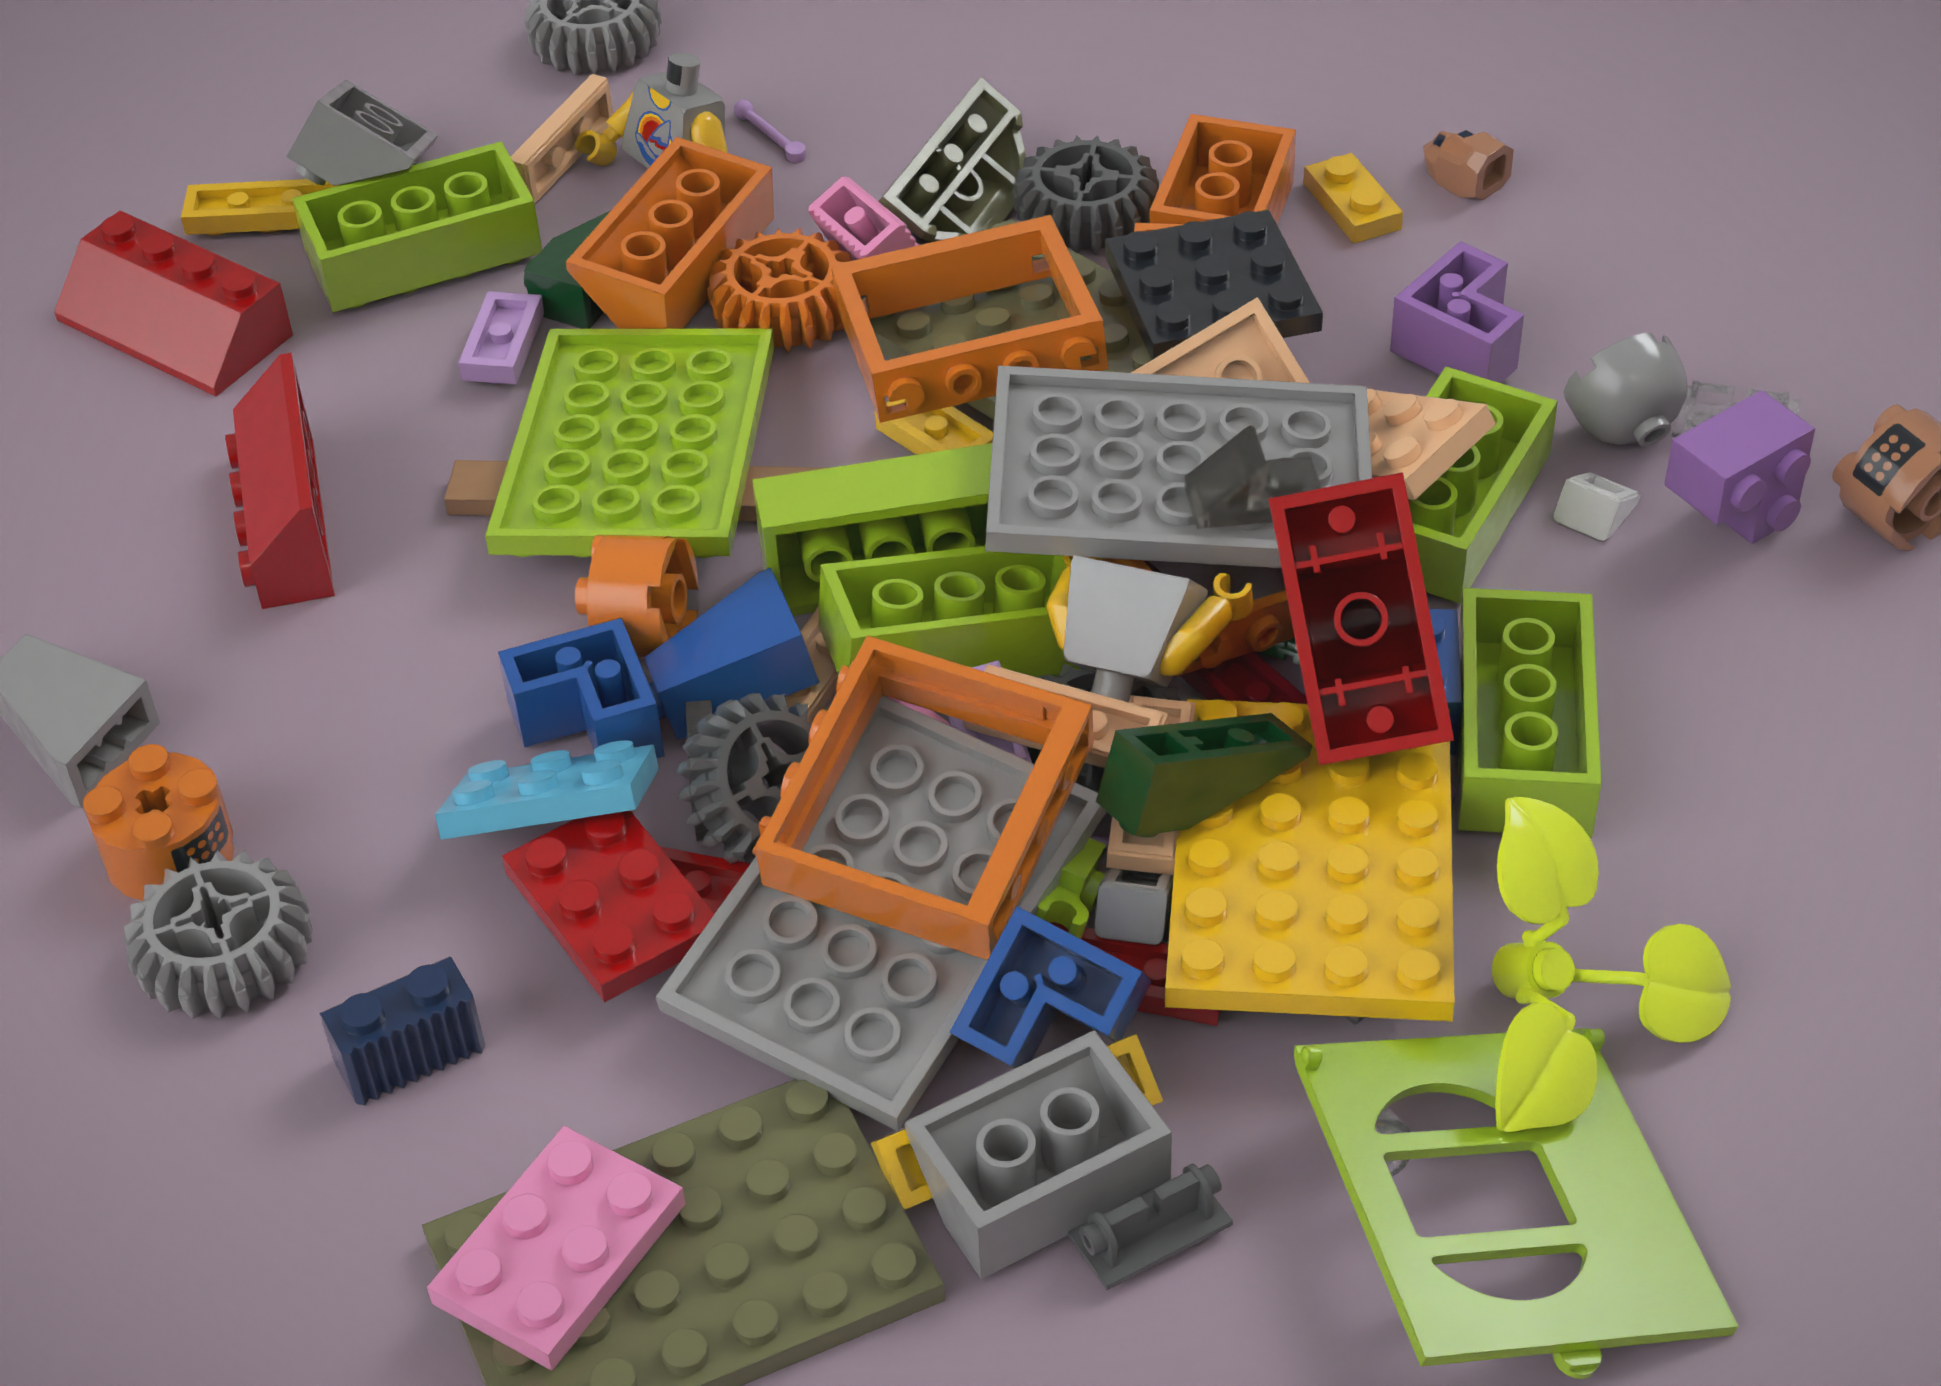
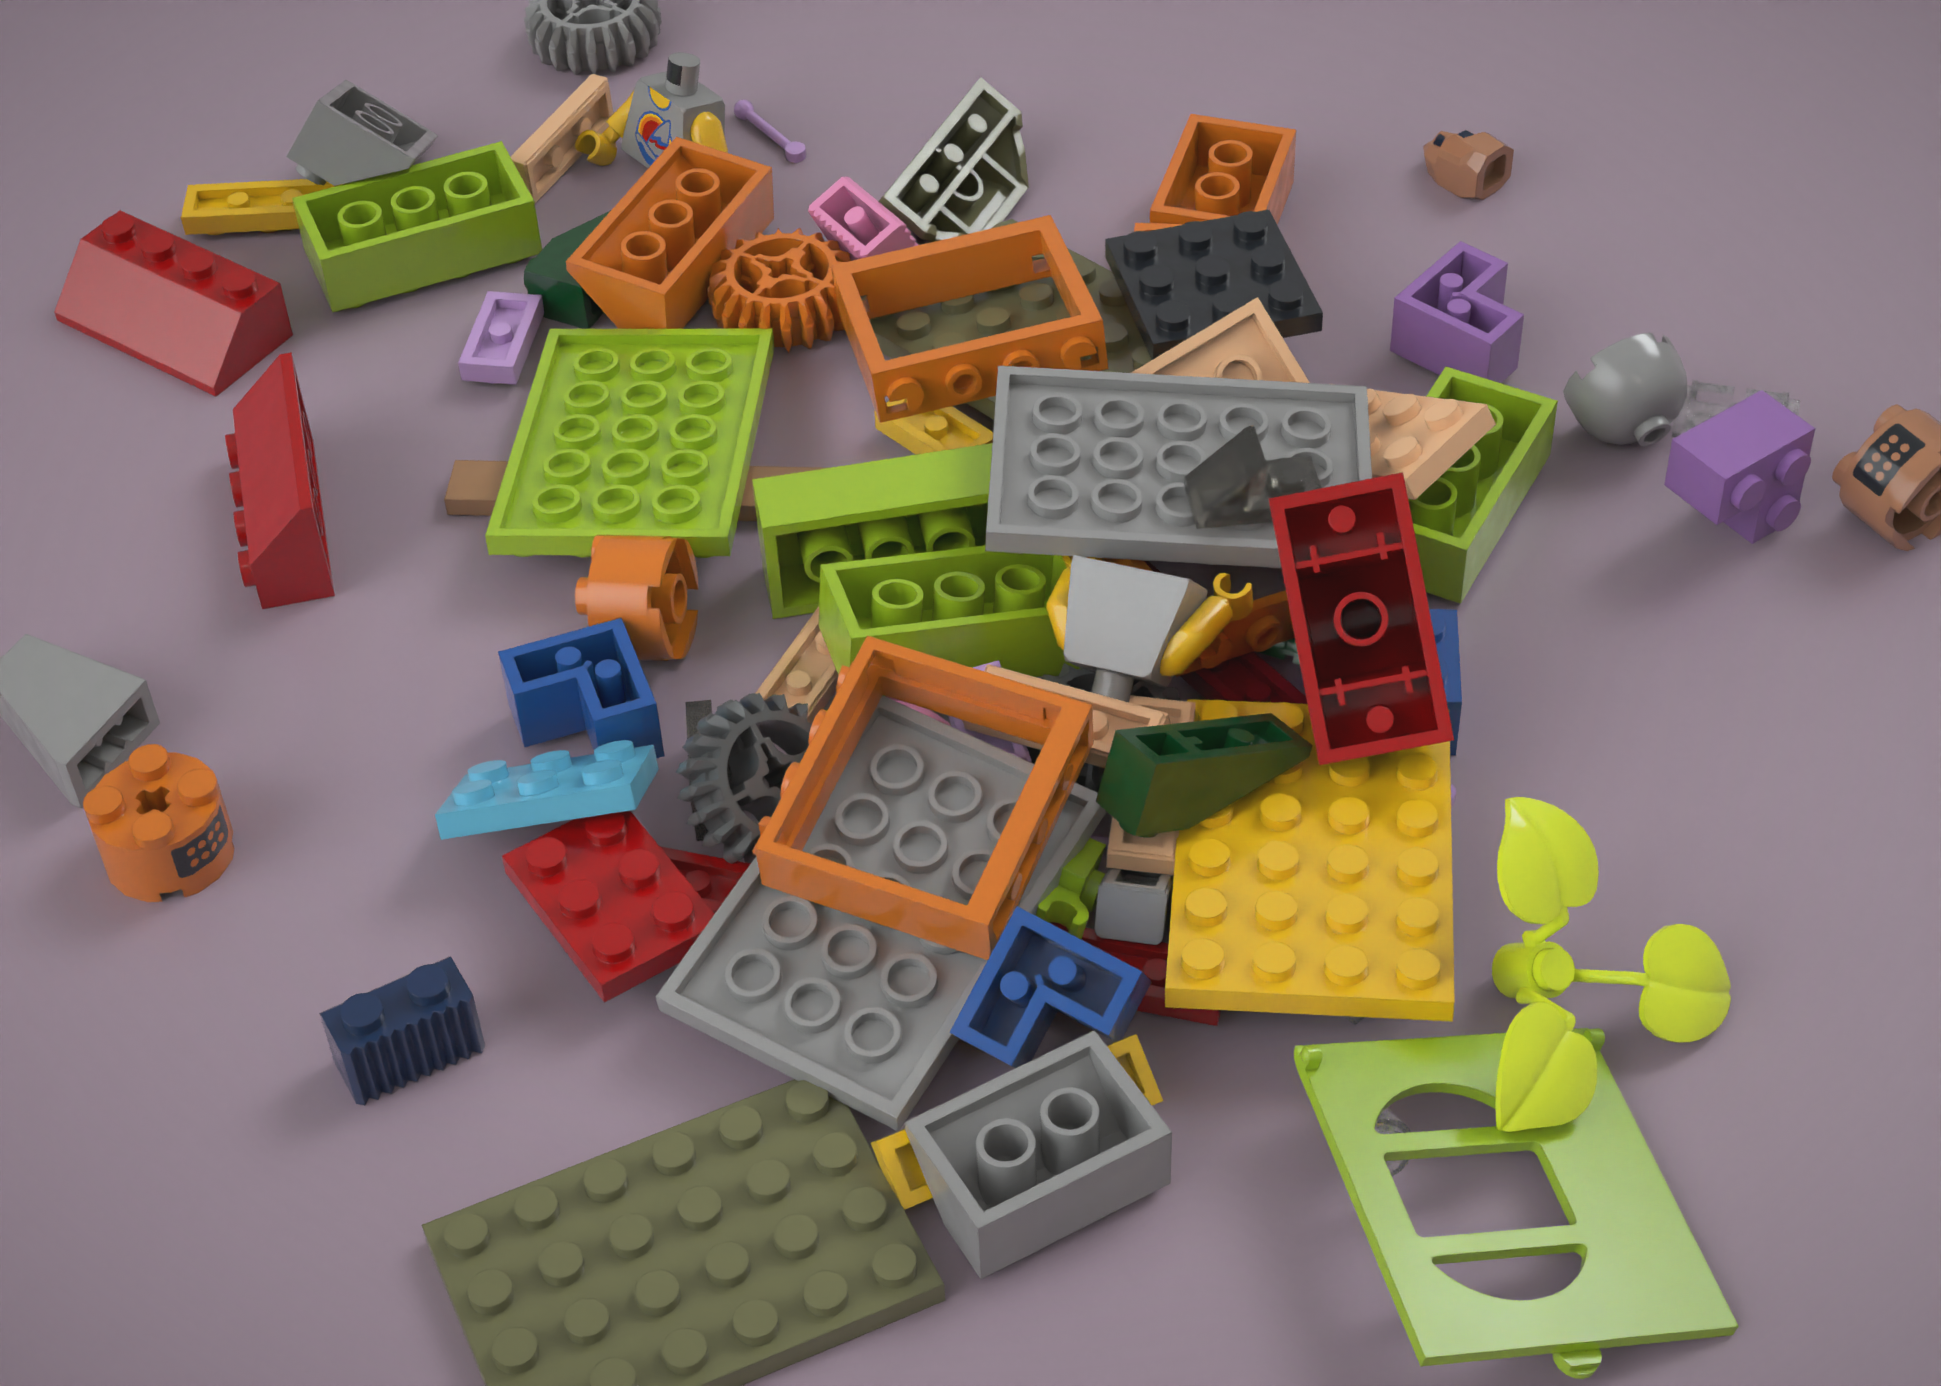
light grey gear [124,850,313,1020] -> none
bright pink plate [427,1126,686,1371] -> none
blue slope [644,568,820,740] -> none
dark grey gear [1014,135,1159,255] -> none
dark grey hinge [1068,1164,1233,1290] -> none
yellow plate [1303,153,1403,244] -> none
lime brick [1457,588,1601,838] -> none
white slope [1553,472,1641,541] -> none

